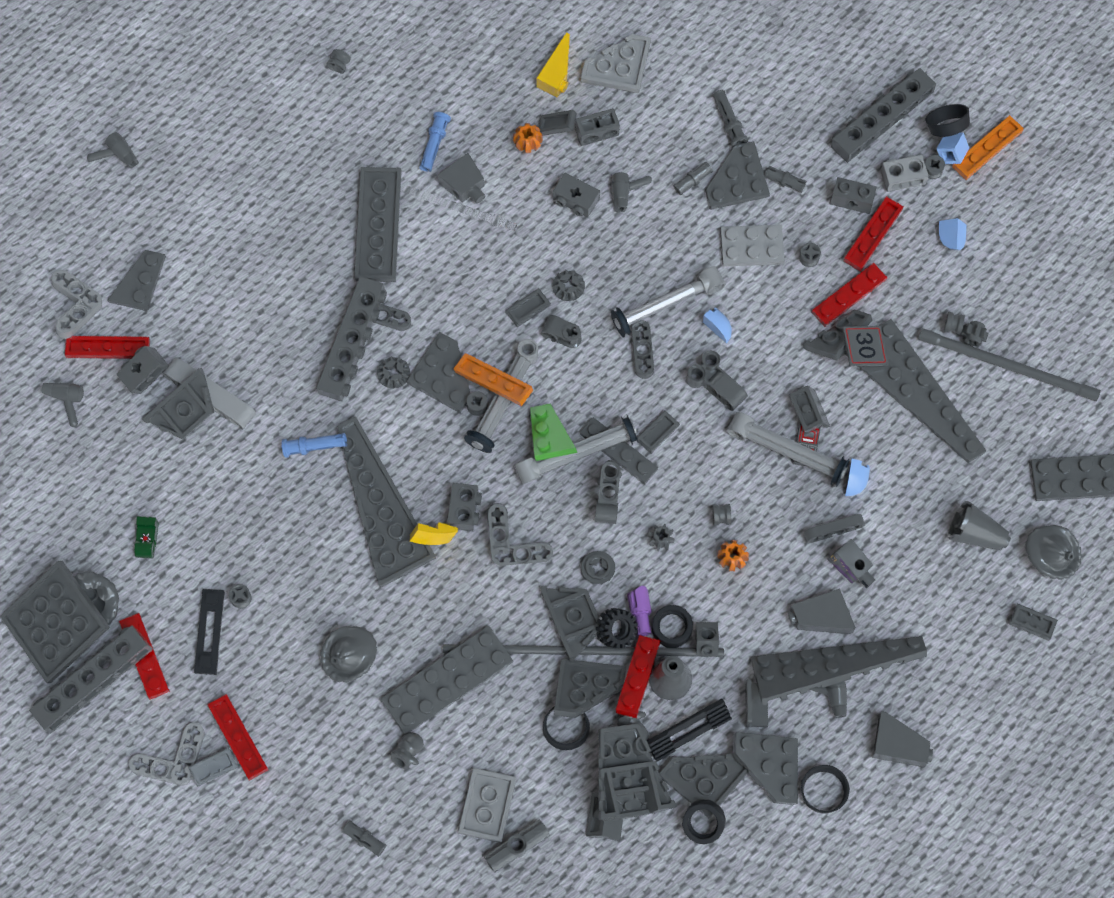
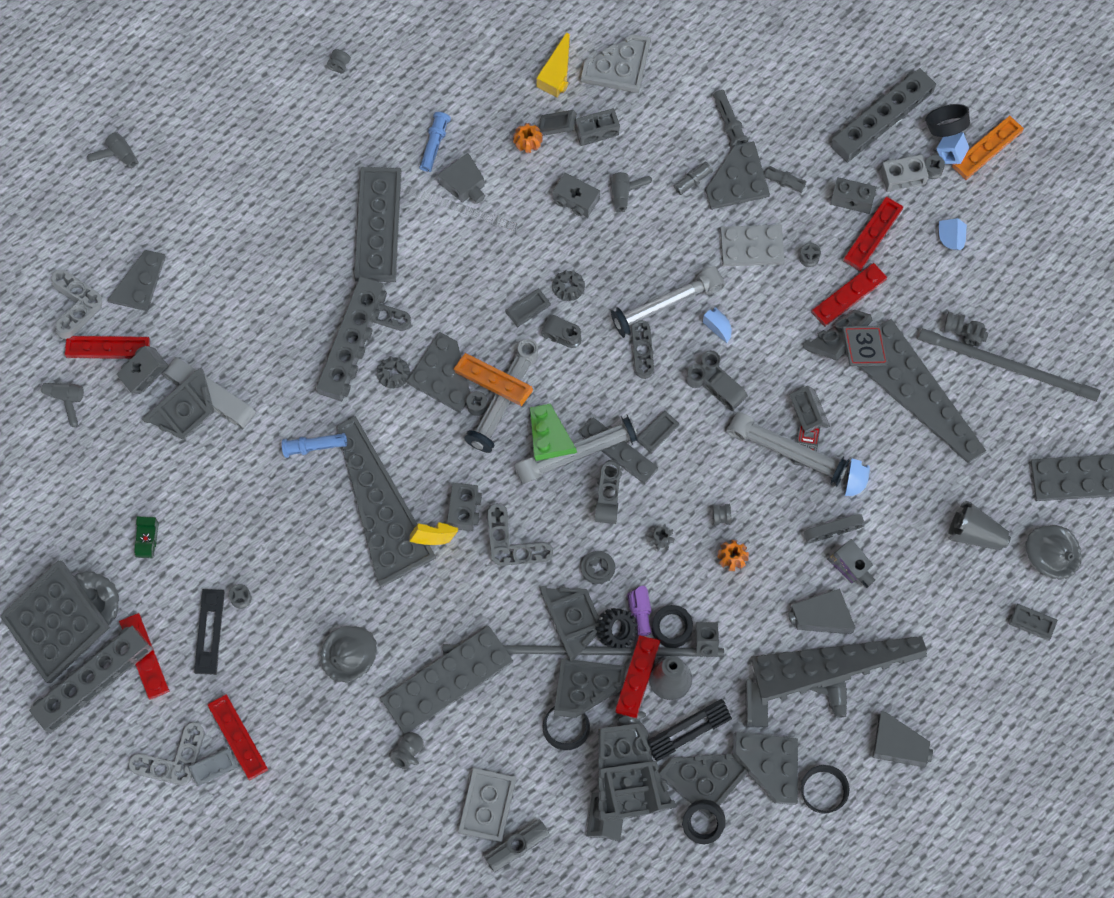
dark grey pin [342,820,387,857] -> none

